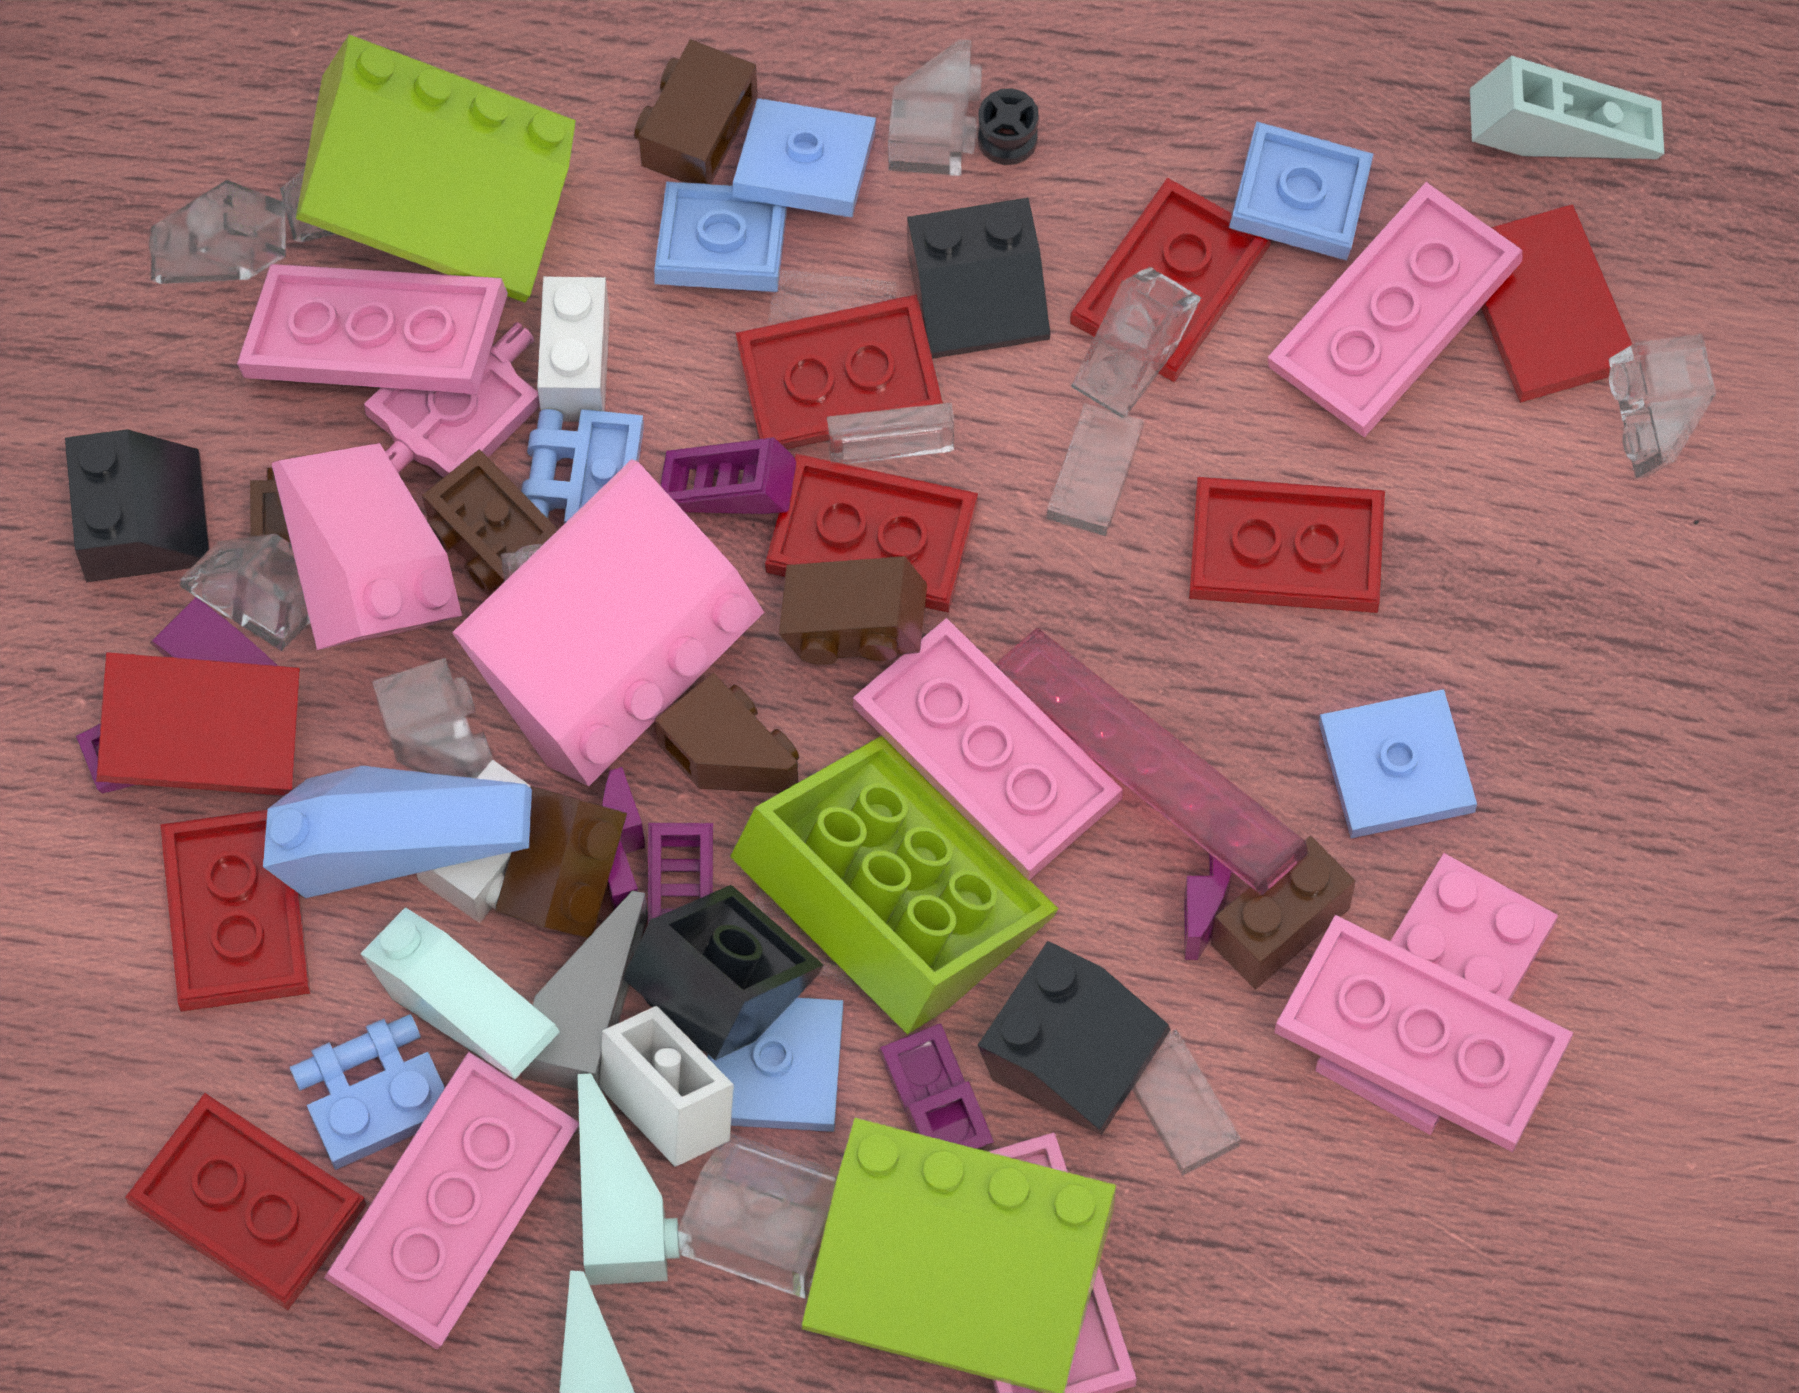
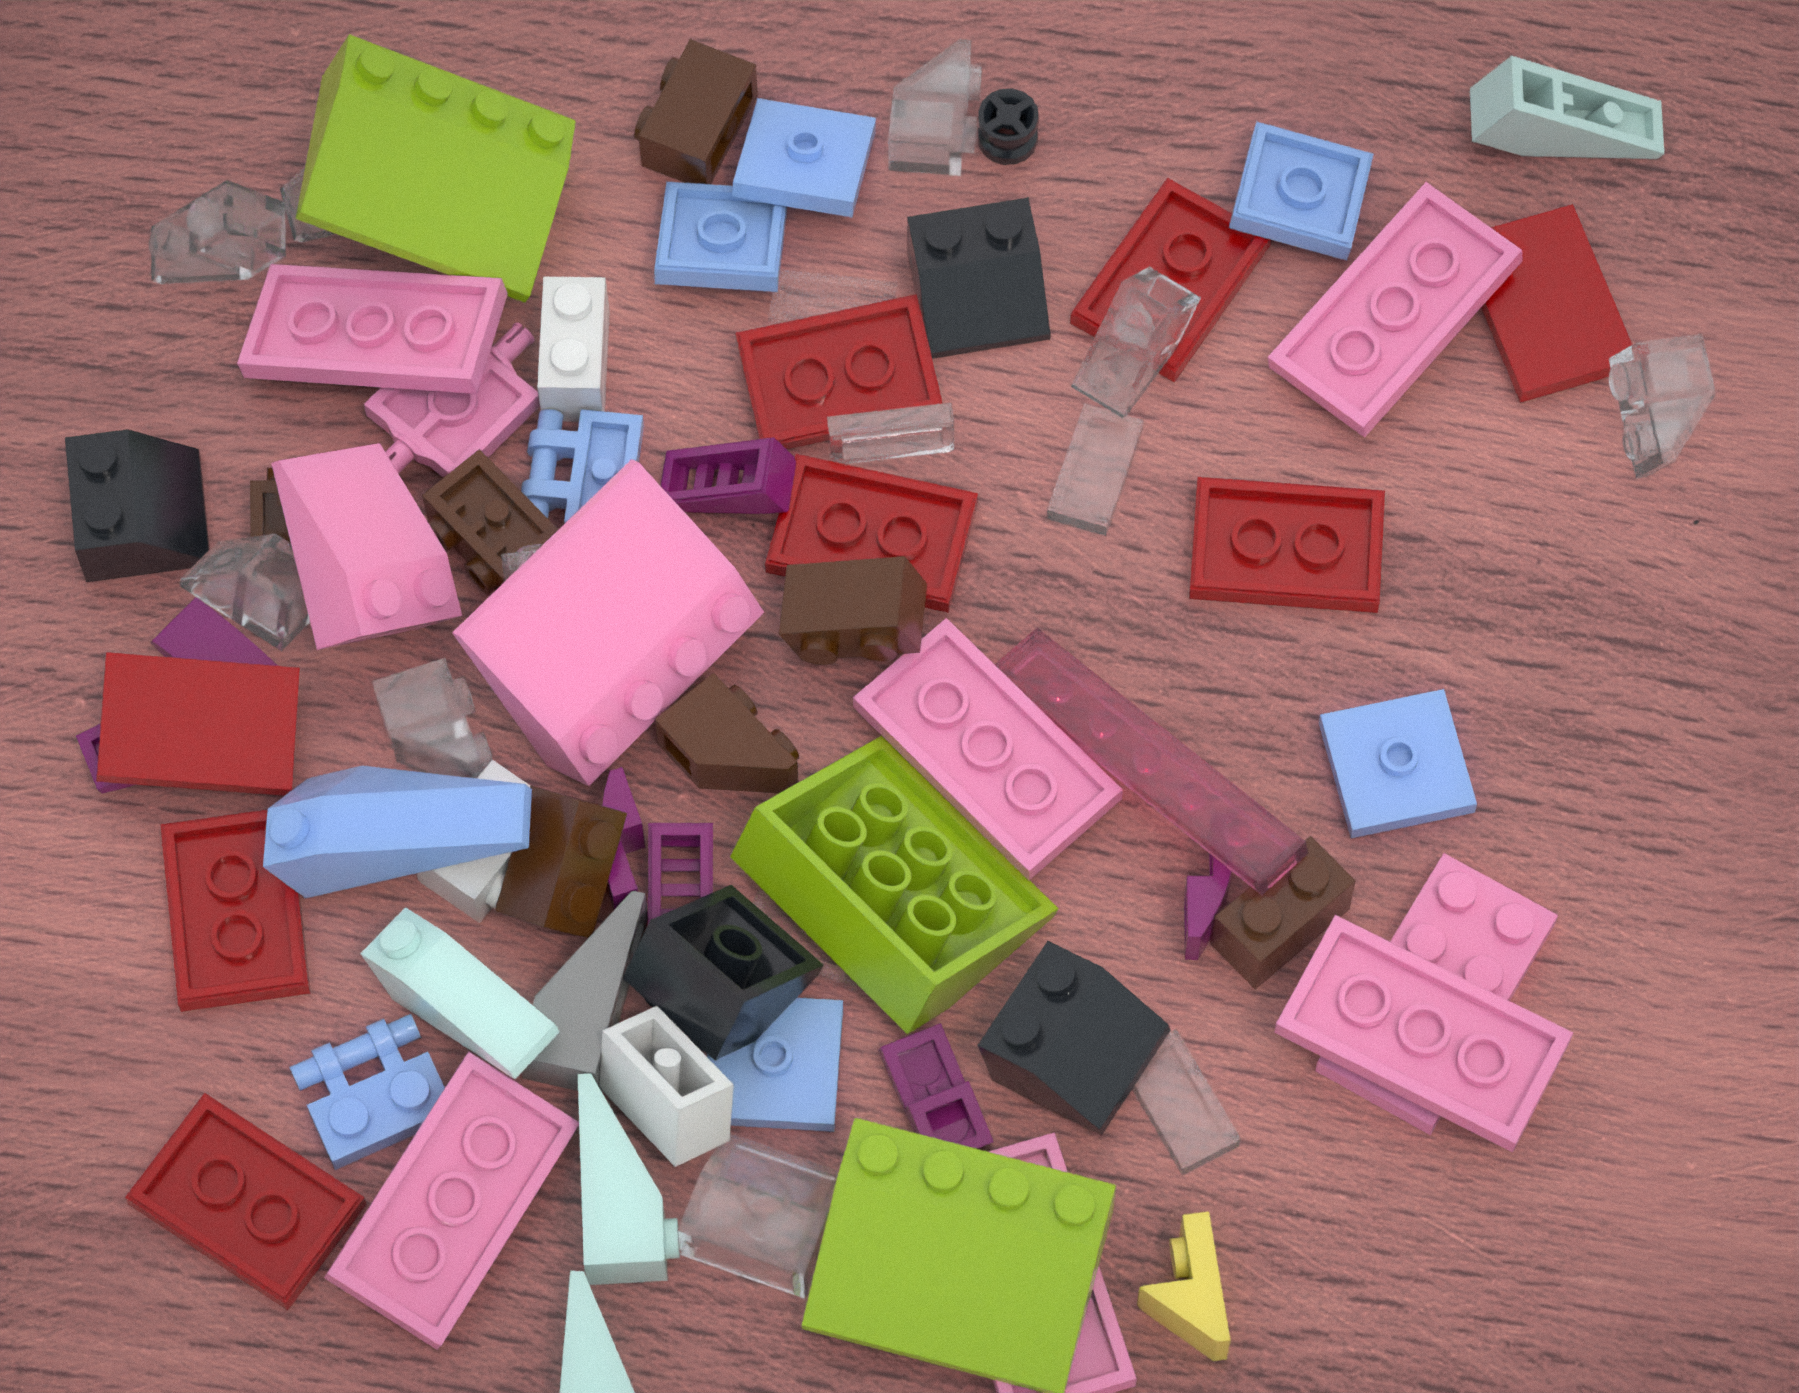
none -> light yellow slope [1137,1211,1230,1361]

